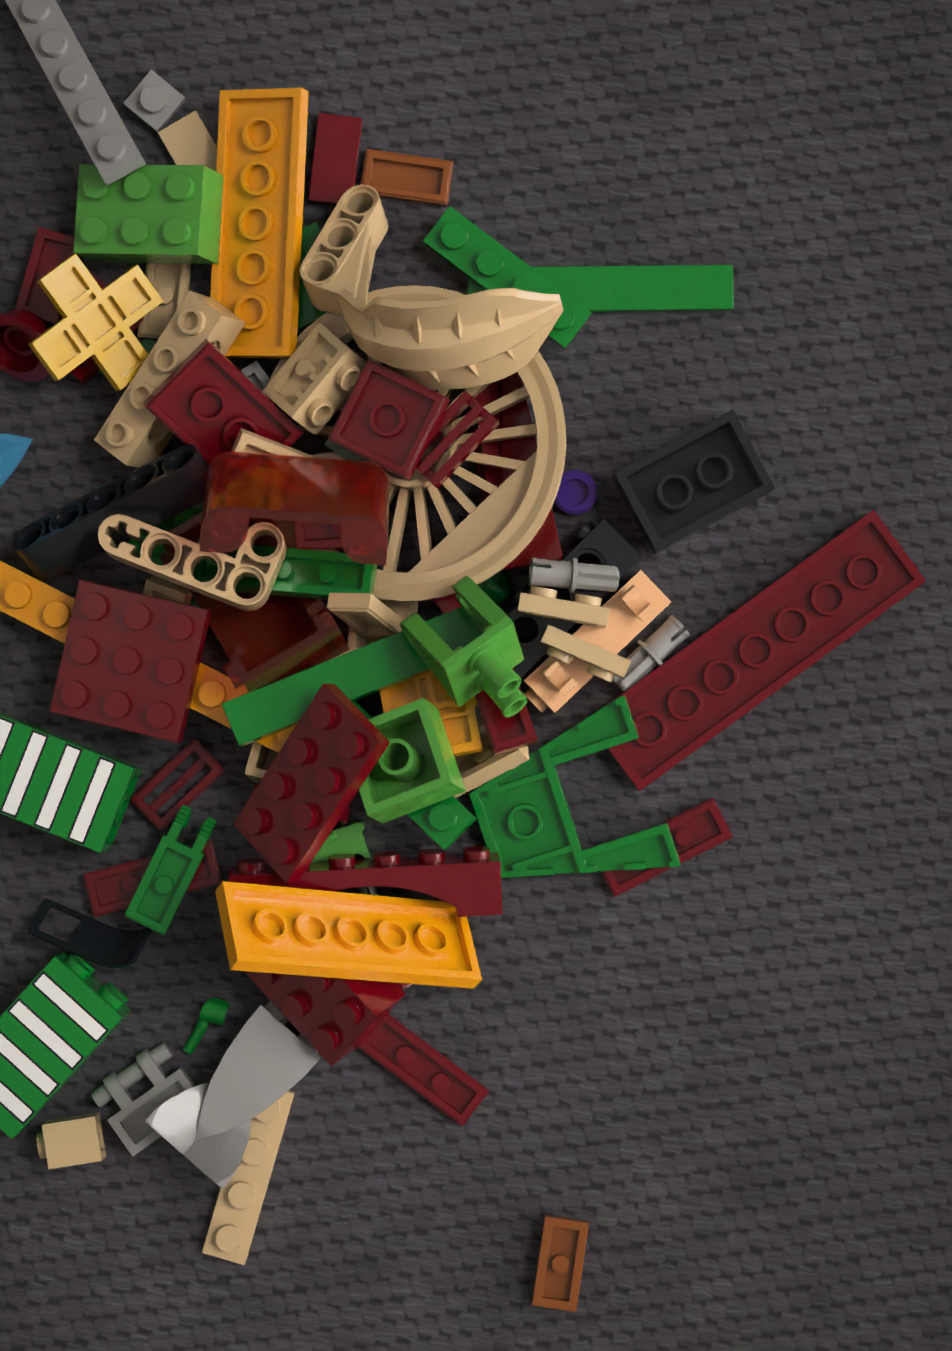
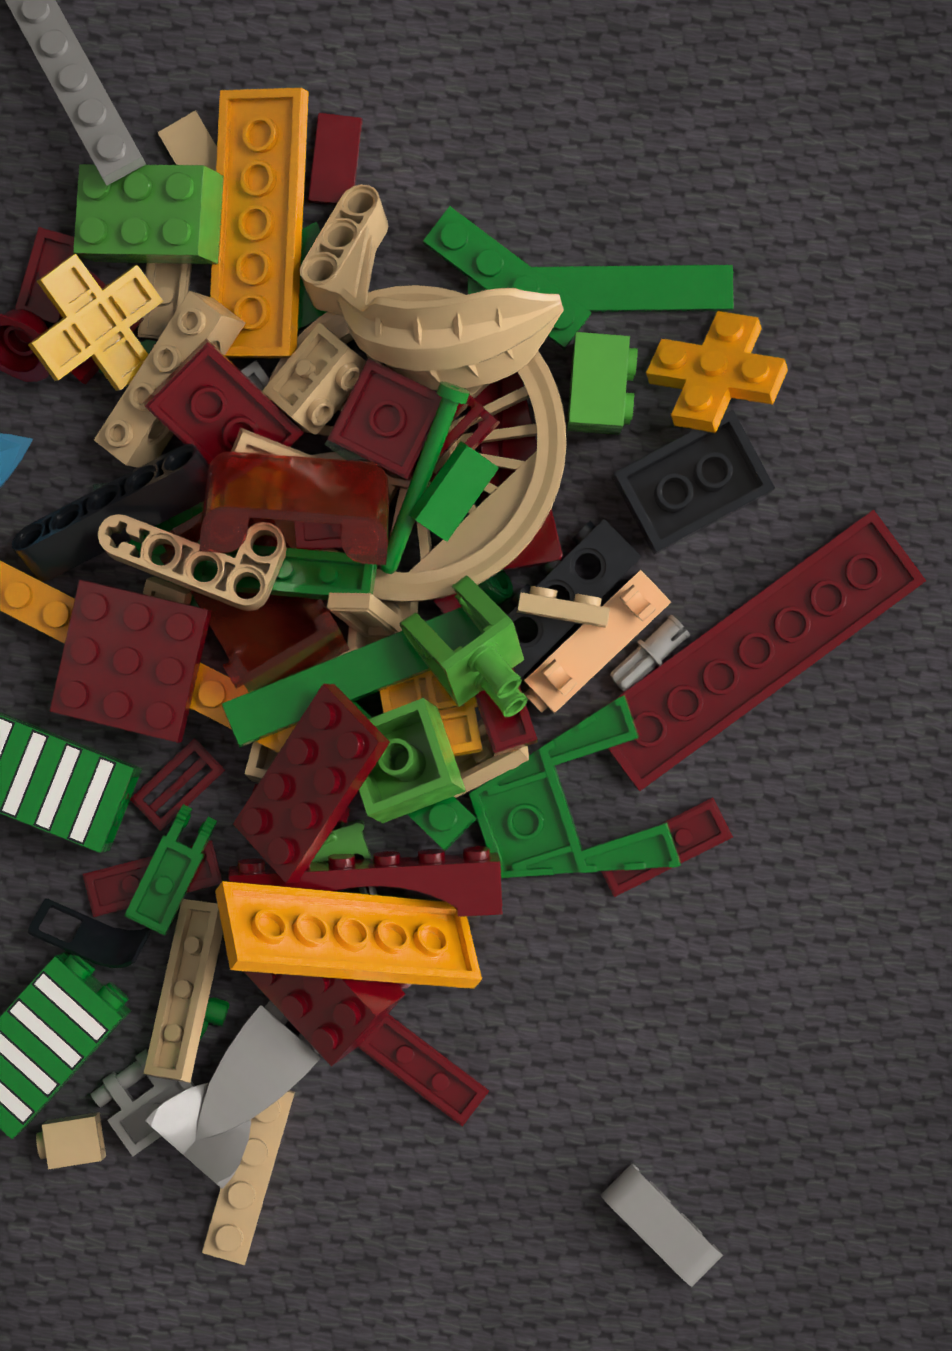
light grey plate [123,70,186,133] -> none
dark orange tile [361,149,454,207] -> none
light grey axle [529,557,620,593] -> none
dark orange plate [532,1214,589,1312] -> none
tan plate [540,625,631,683] -> none
dark purple tile [554,470,597,515] -> none
none -> tan plate [143,899,223,1083]
none -> green bar [380,381,470,574]
none -> green tile [409,441,499,542]
none -> bright green brick [567,332,638,435]
none -> light grey beam [601,1163,723,1287]
none -> light orange plate [646,311,788,433]

